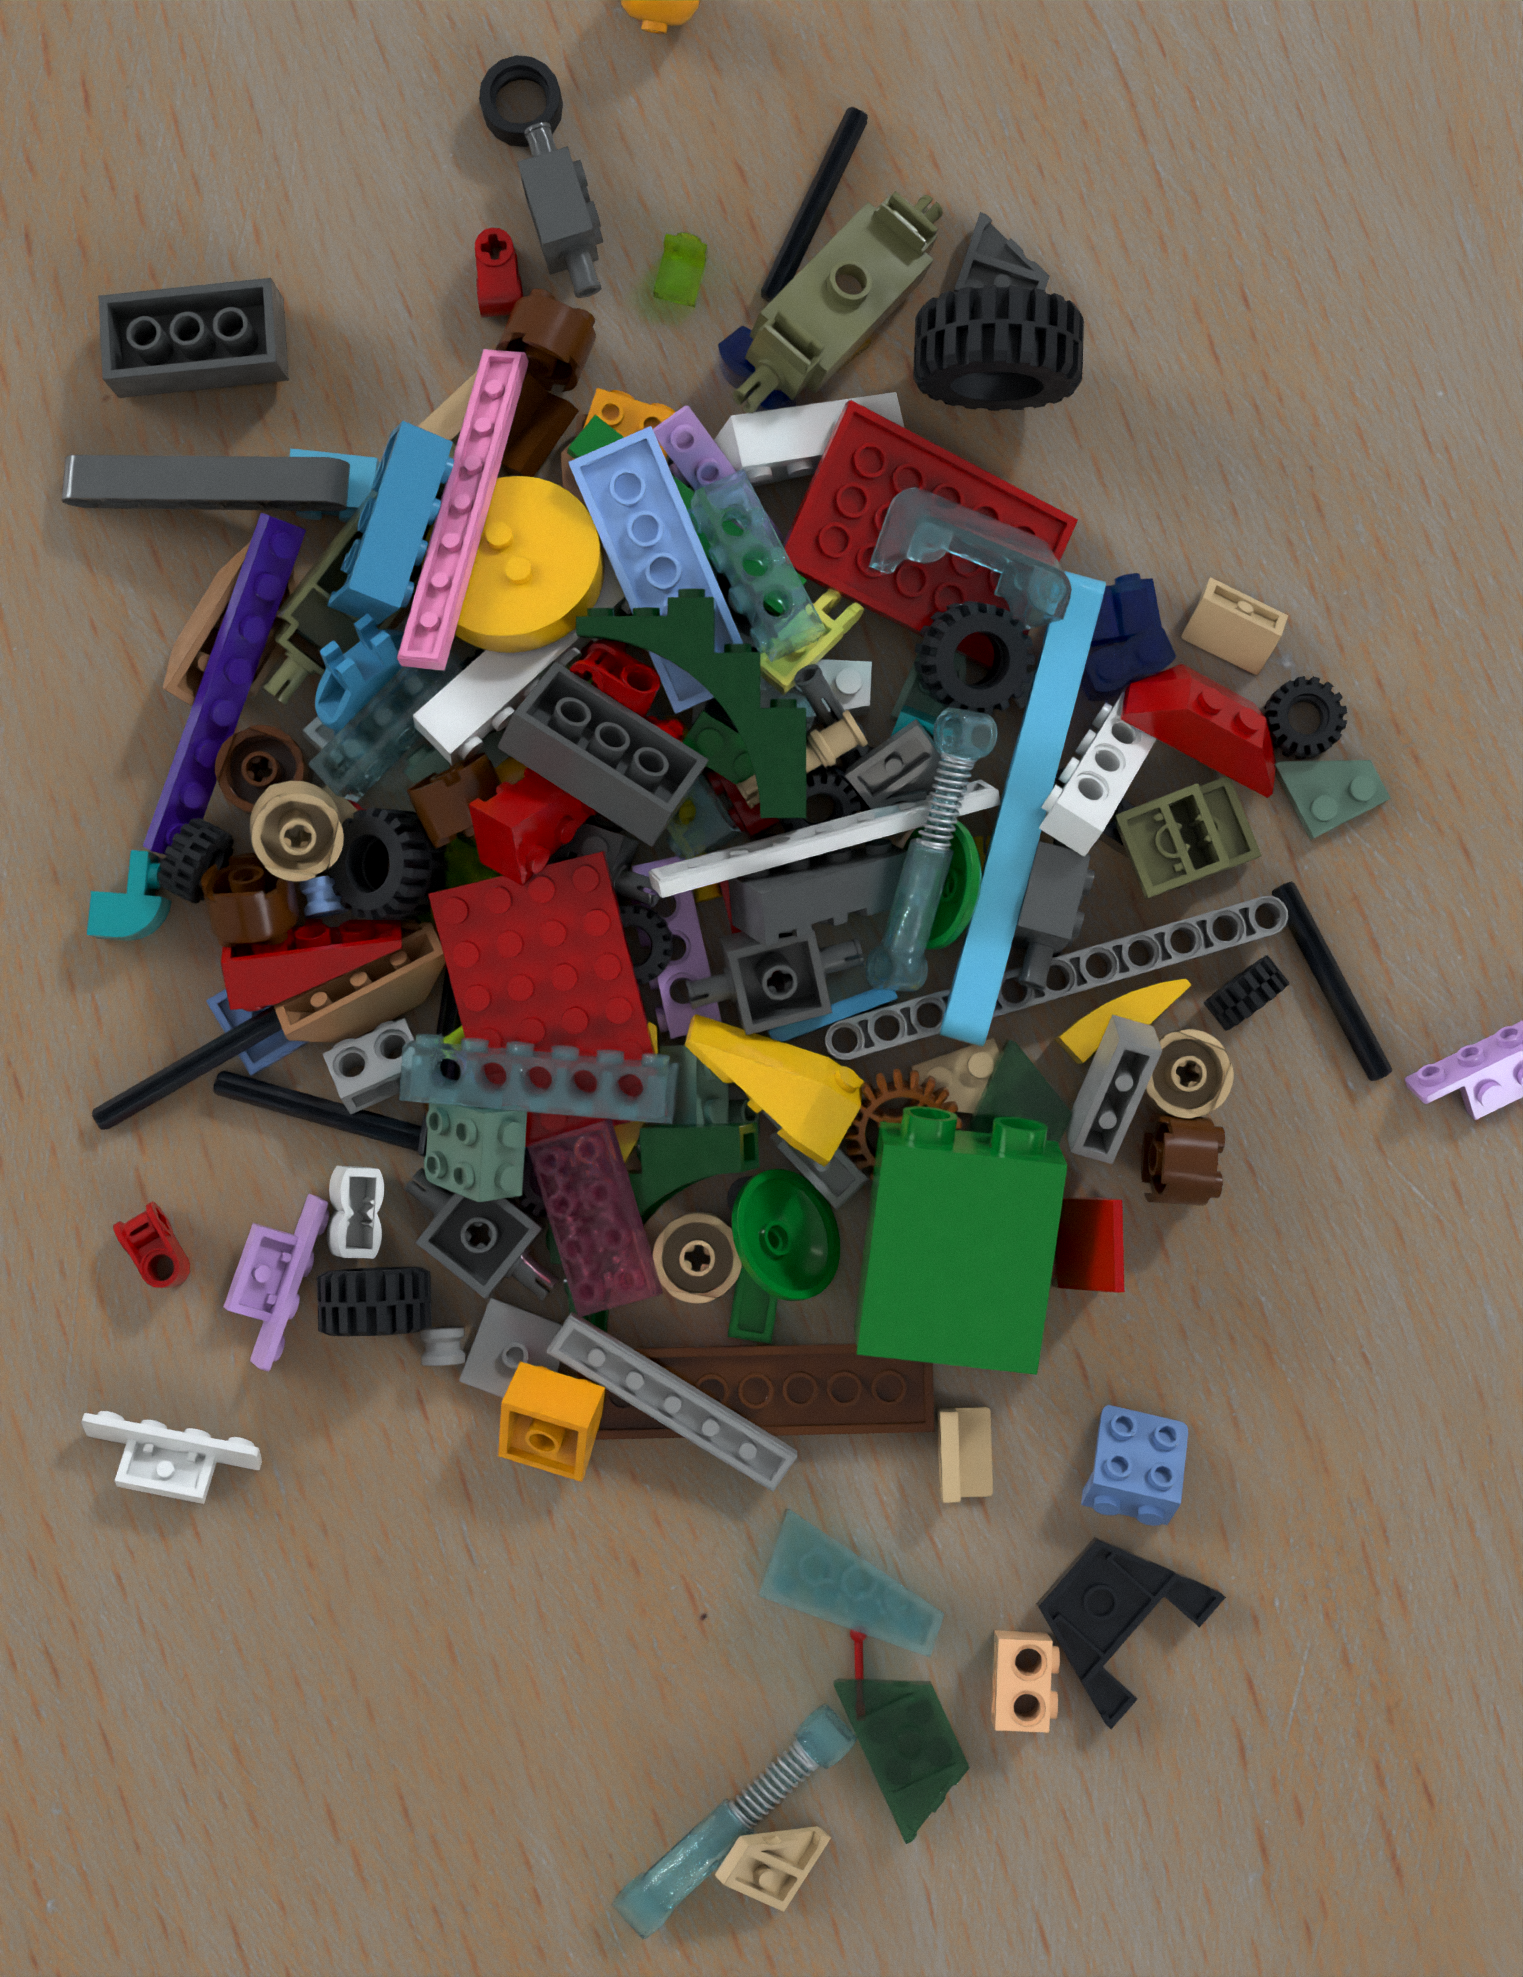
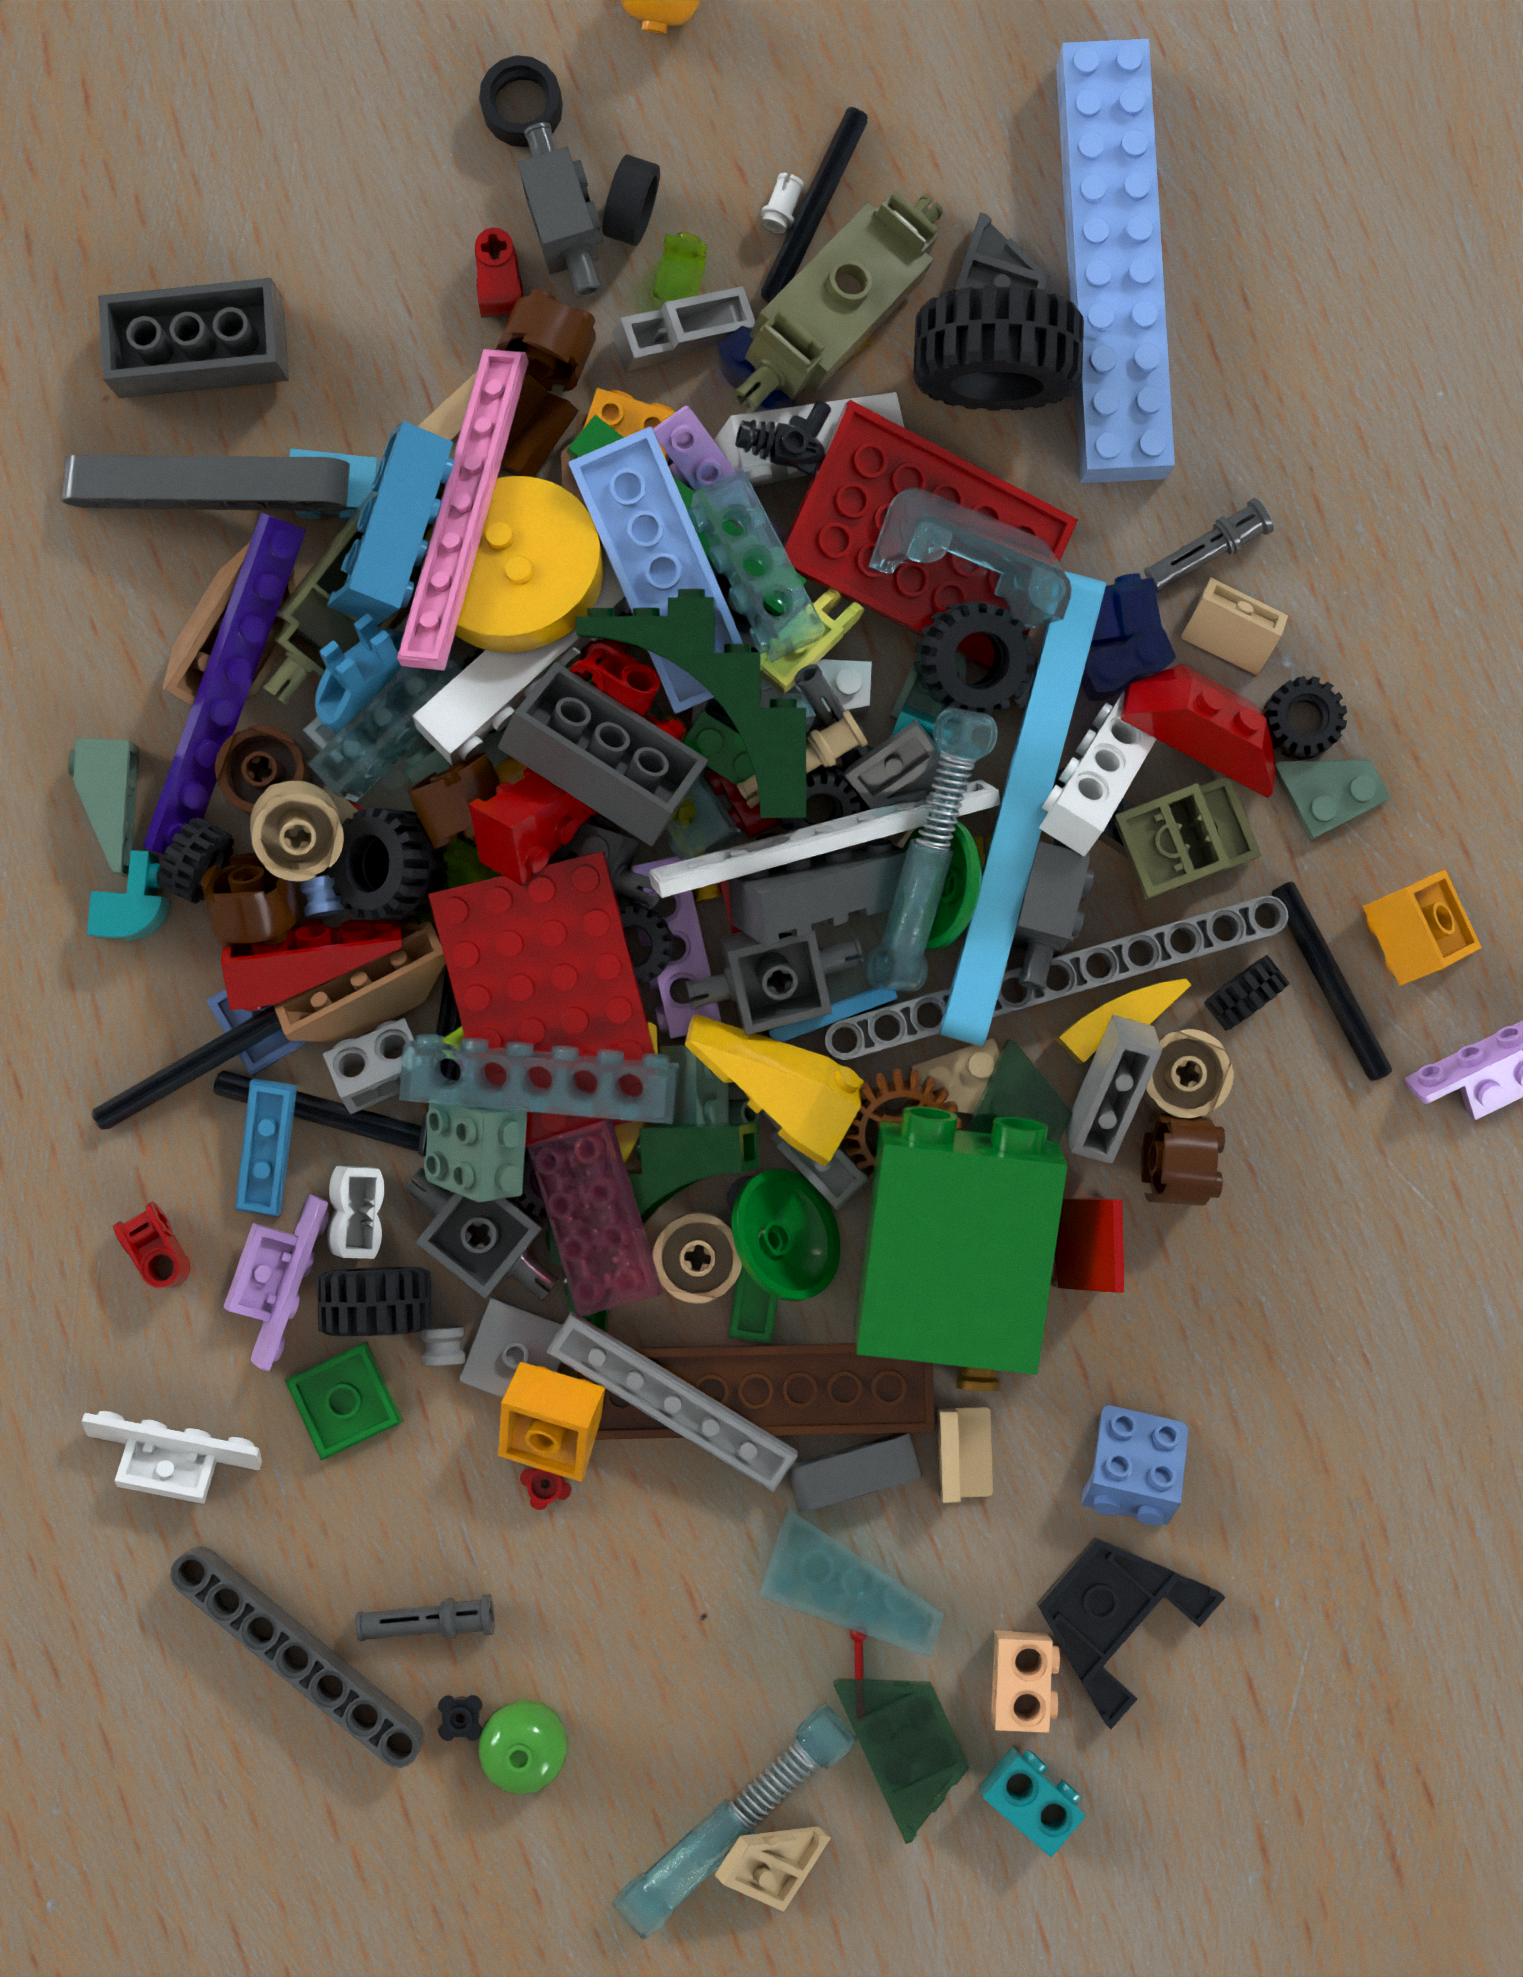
none -> sand green slope [68,738,139,877]
none -> dark grey beam [170,1546,425,1768]
none -> dark azure tile [235,1079,297,1217]
none -> green tile [284,1341,404,1461]
none -> dark grey pin [356,1594,495,1641]
none -> black plate [438,1695,483,1741]
none -> bright green cylinder [478,1699,569,1795]
none -> red plate [520,1468,571,1510]
none -> black tyre [602,154,660,246]
none -> light grey slope [612,286,755,372]
none -> black piece [735,401,832,475]
none -> white pin [761,173,804,233]
none -> dark grey beam [787,1433,922,1512]
none -> pearl gold wheel [956,1366,1001,1391]
none -> teal brick [979,1746,1086,1858]
none -> light blue brick [1056,39,1175,483]
none -> dark grey pin [1144,498,1274,593]
none -> light orange slope [1362,869,1482,986]

